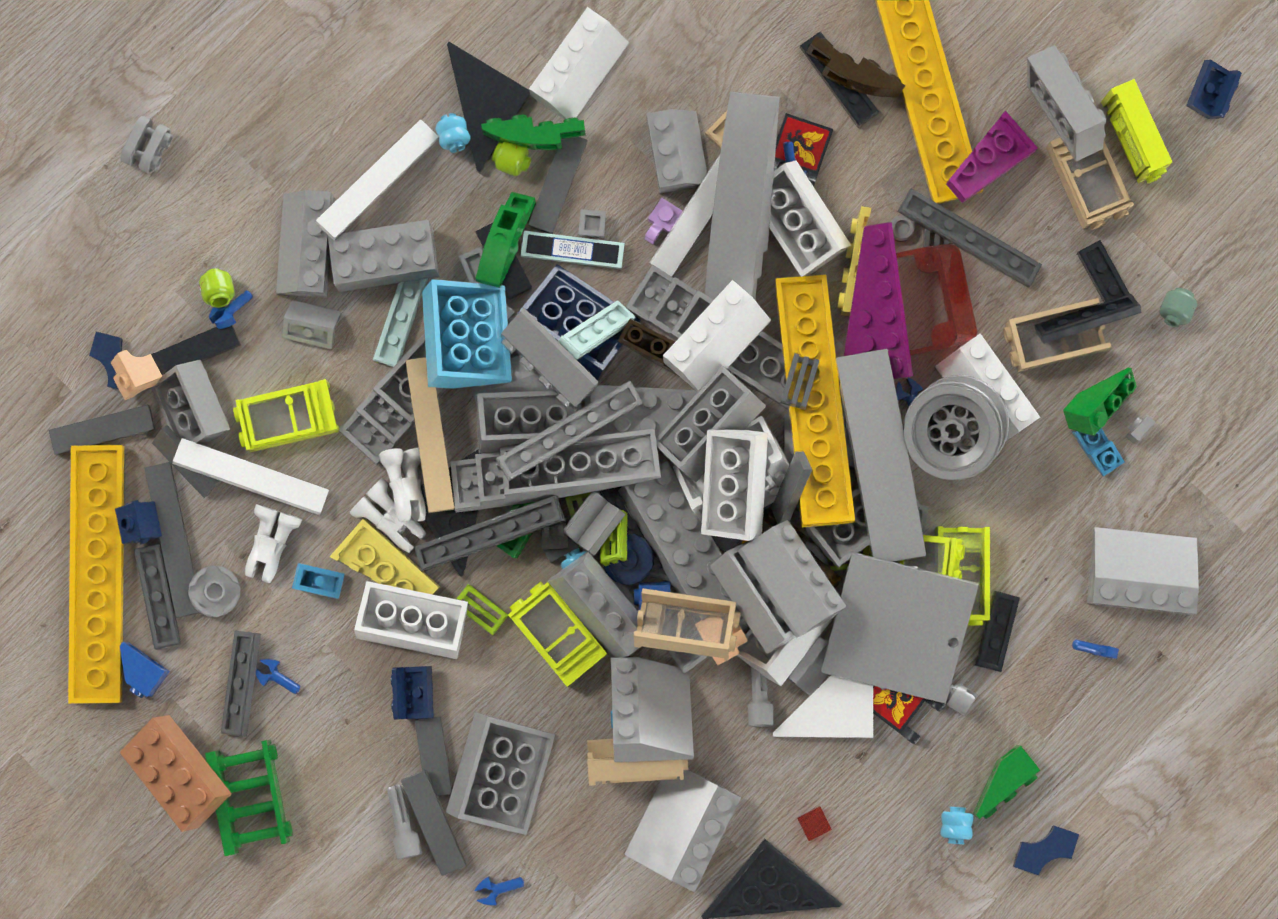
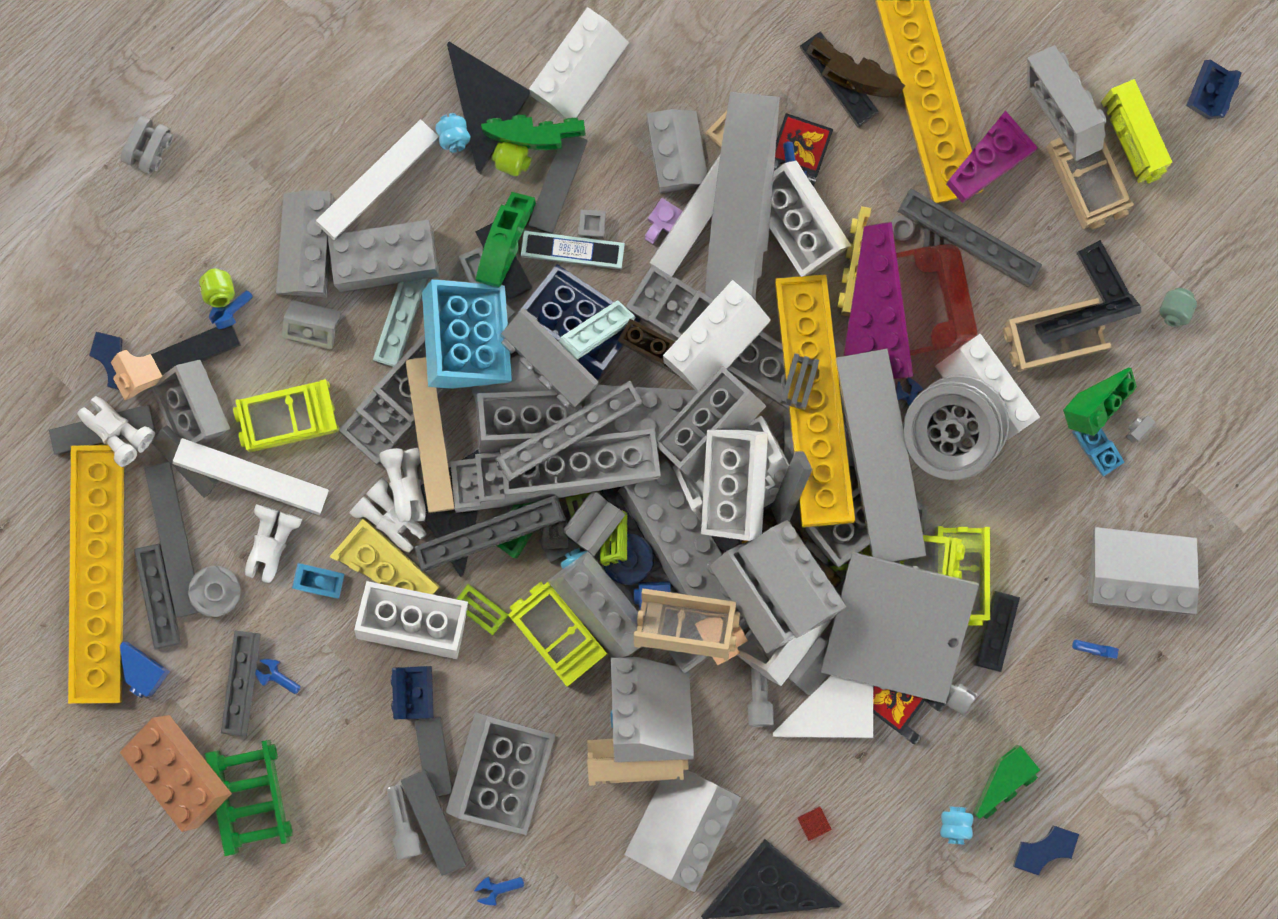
dark blue head [115,500,162,545] -> none
none -> white piece [77,396,155,467]

